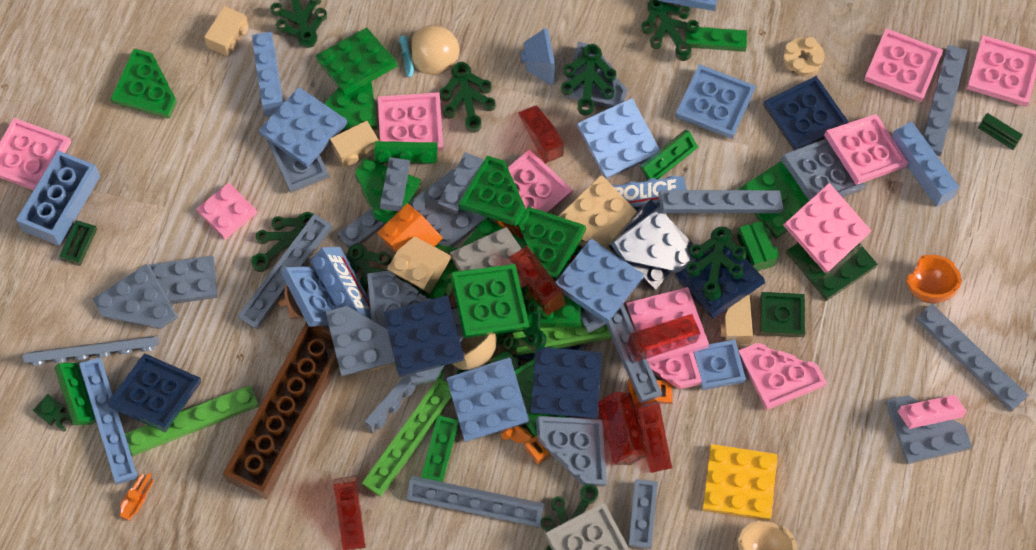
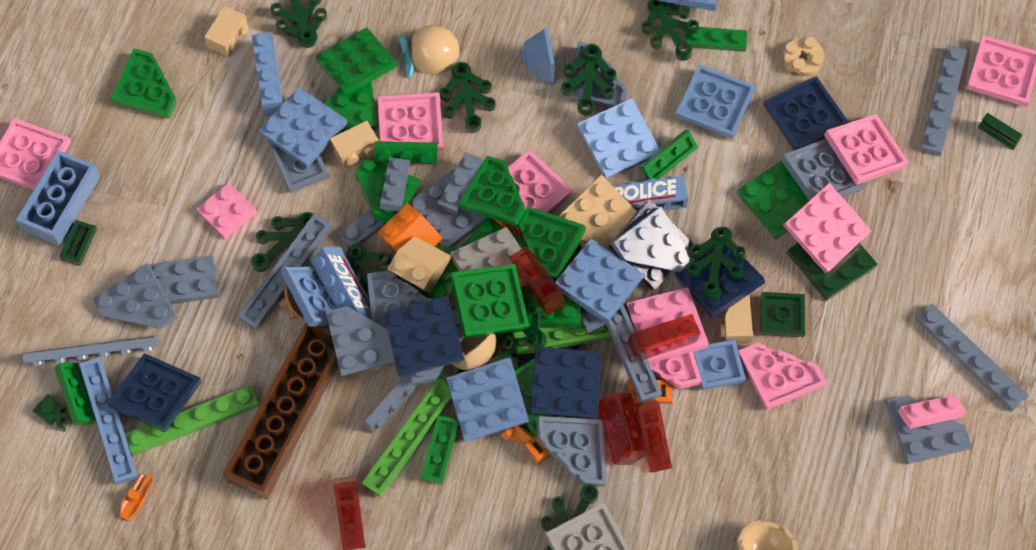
sand blue plate [407,476,544,527] -> none
clear red slope [518,105,564,164] -> none
sand blue plate [628,479,658,550] -> none
sand blue plate [658,190,784,213] -> none
yellow plate [702,444,778,521] -> none
green brick [736,221,779,271] -> none
bright pink plate [864,29,943,103] -> none
medium blue brick [892,121,959,207] -> none
orange cylinder [906,254,962,304] -> none

